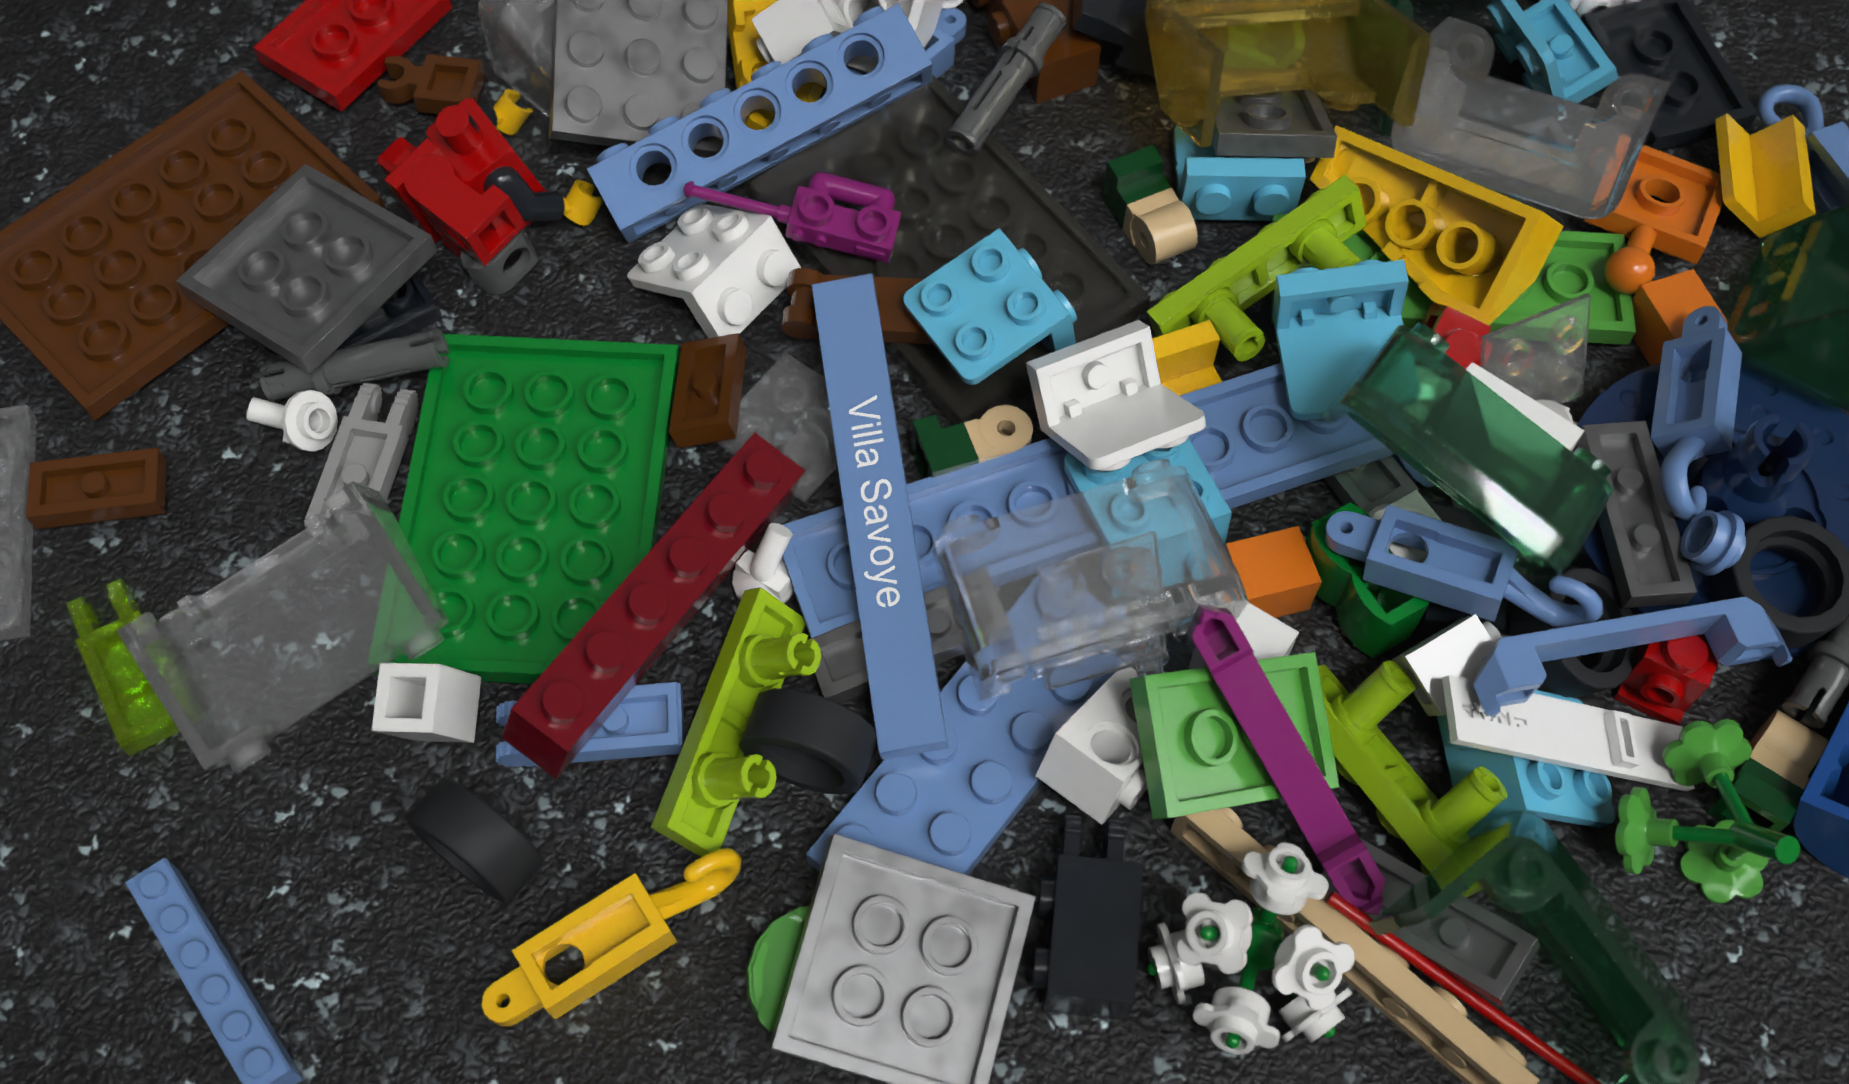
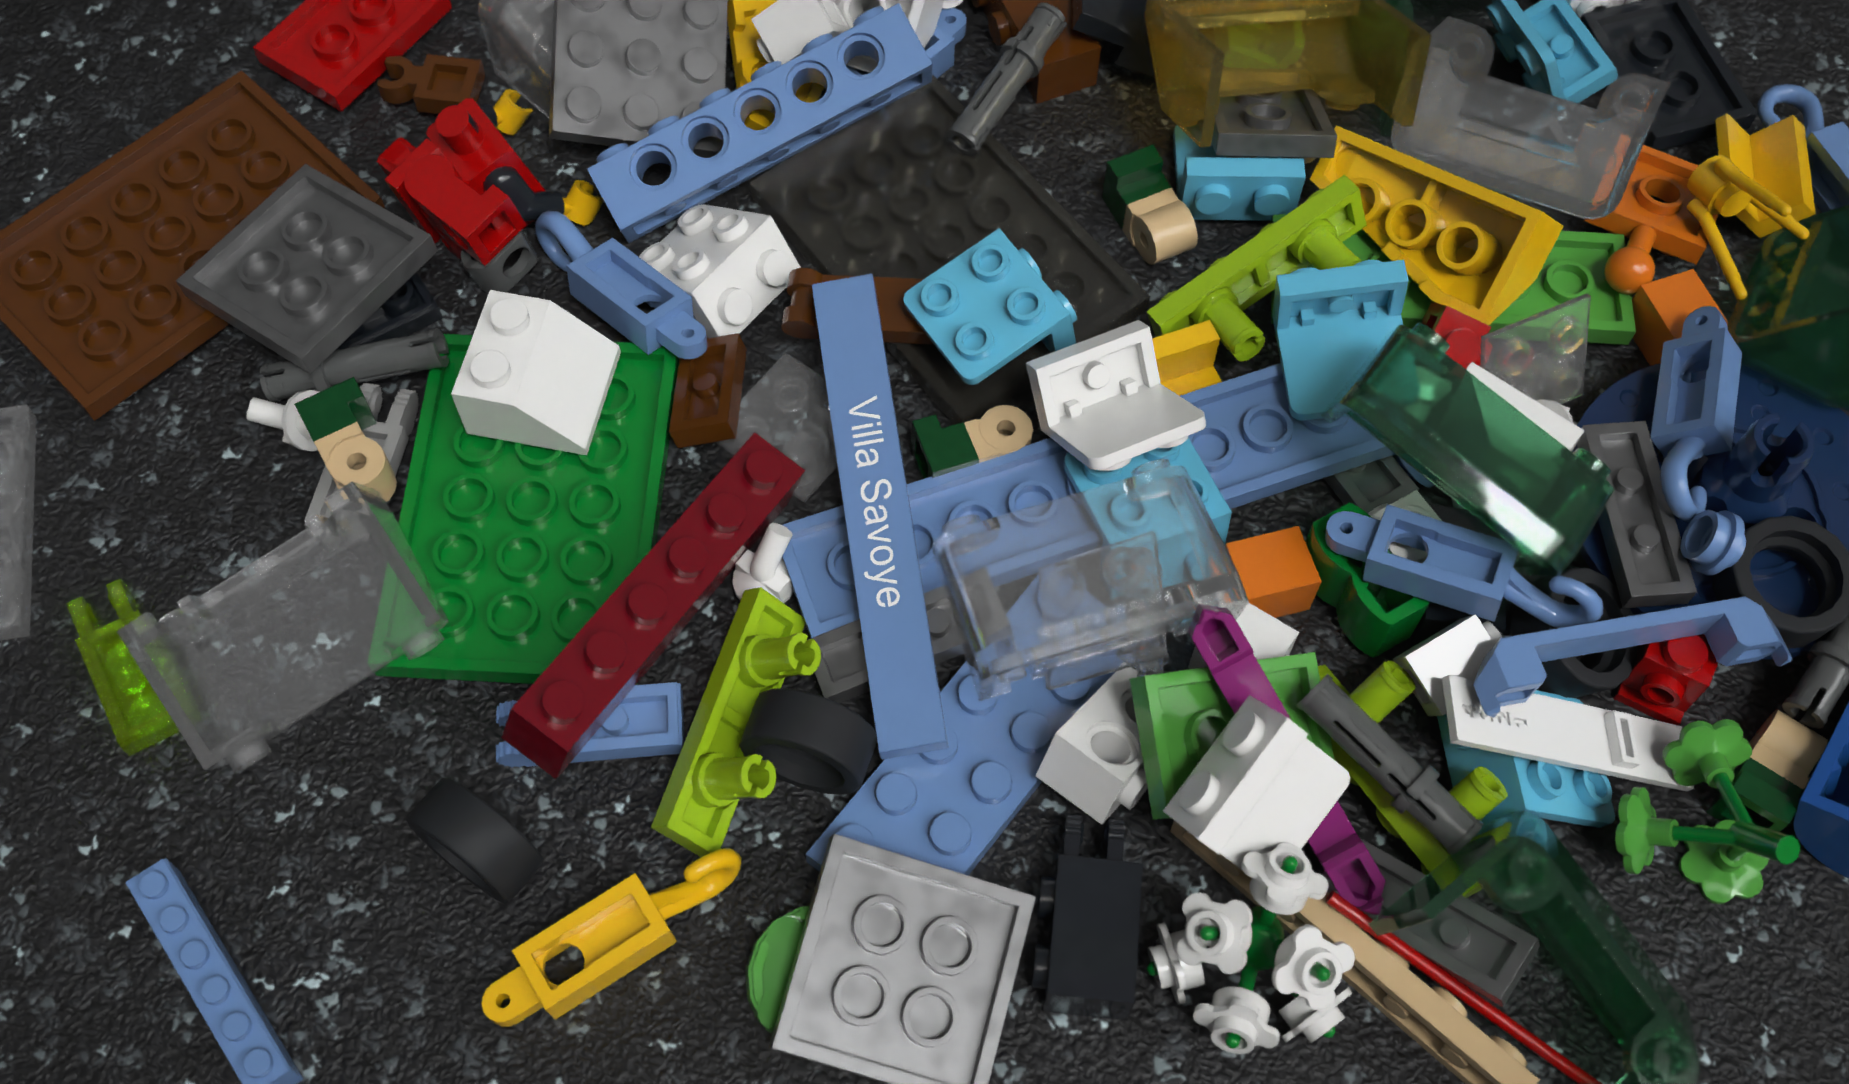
reddish brown plate [26,447,167,529] -> none
white brick [372,663,481,743] -> none
magenta piece [683,172,901,263] -> none
none -> leg [294,377,397,510]
none -> white slope [451,290,621,456]
none -> medium blue piece [535,211,707,359]
none -> white bracket [1163,695,1350,870]
none -> dark grey pin [1296,674,1484,856]
none -> yellow plant [1687,155,1810,300]

